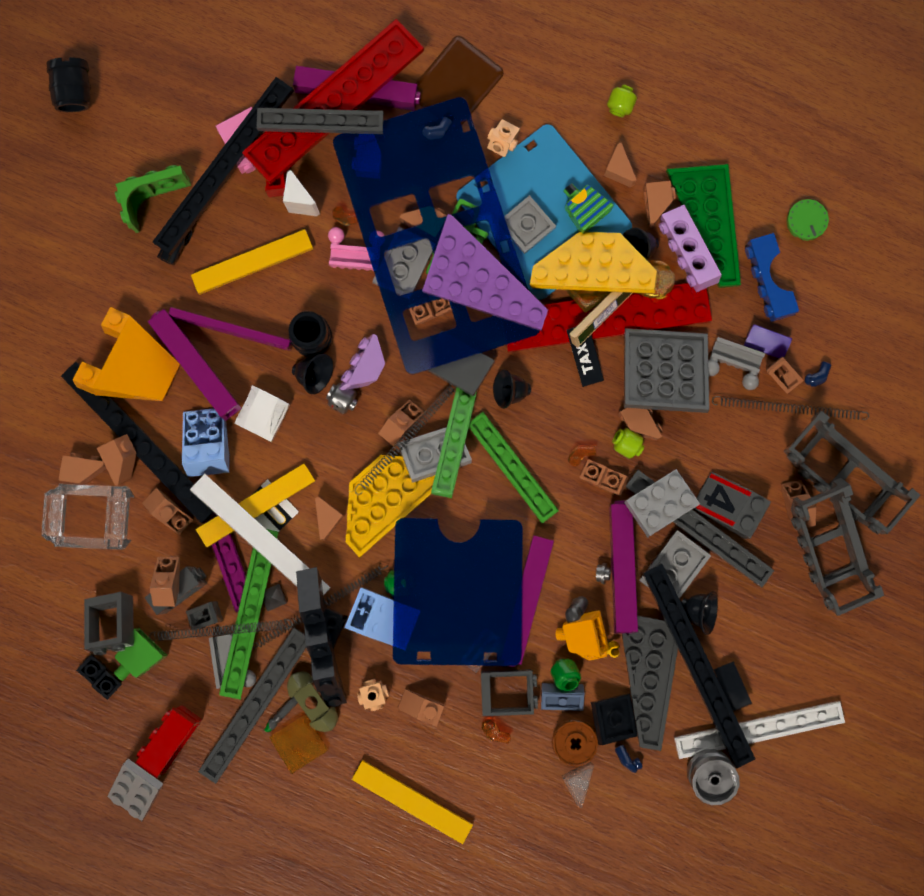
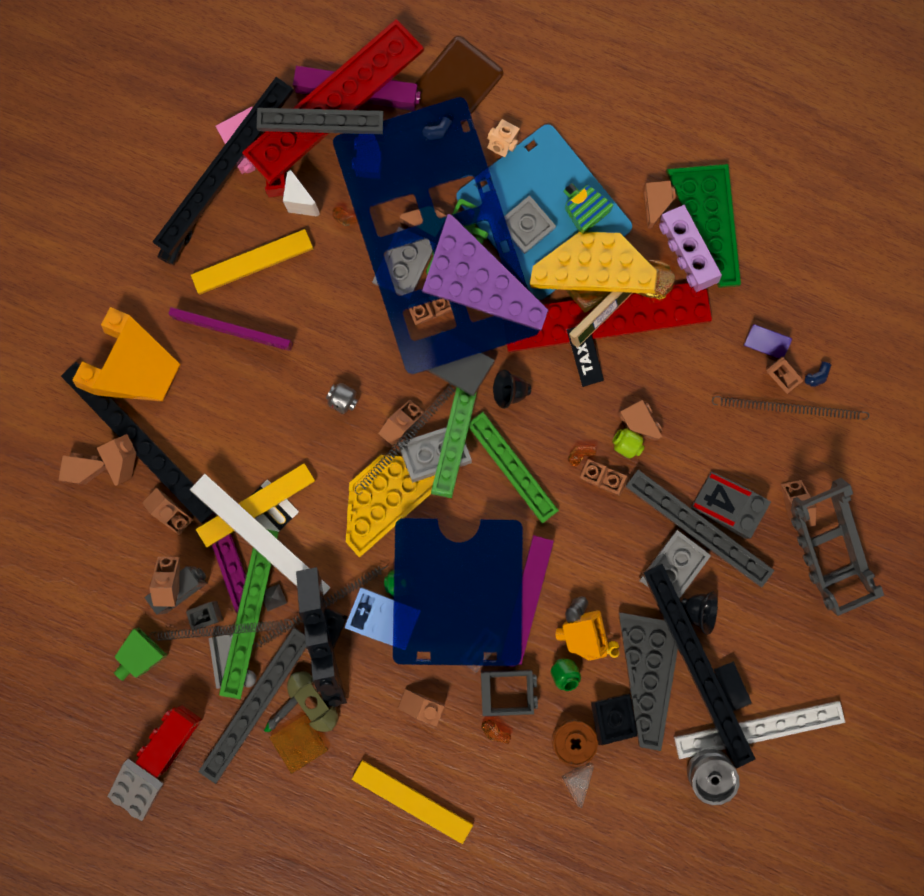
clear wedge [41,484,135,550] -> none
black piece [46,57,91,112] -> none
black slope [76,653,122,700] -> none
dark grey window [84,592,134,655] -> none
bright green bracket [115,165,191,233] -> none
magenta brick [148,309,242,421] -> none
light blue slope [182,408,229,477] -> none
white slope [235,385,290,442] -> none
black piece [288,311,333,358] -> none
black hat [292,354,333,394] -> none
nougat slope [315,497,344,540] -> none
bright pink gear [328,227,385,271] -> none
lavender slope [339,334,385,390] -> none
light nougat brick [357,679,389,711] -> none
sand blue slope [541,683,585,711] -> none
flat silver plate [596,563,611,584] -> none
nougat slope [604,142,636,187] -> none
lime head [607,85,637,118] -> none
magenta brick [609,501,638,634] -> none
dark blue arm [615,745,643,773] -> none
black hat [623,227,659,260] -> none
dark grey plate [624,328,709,413] -> none
light grey plate [624,469,700,537] -> none
light grey gear [708,337,765,390] -> none
blue arch [745,233,799,322] -> none
dark grey windscreen [784,411,921,535] -> none
bright green tile [786,199,829,241] -> none

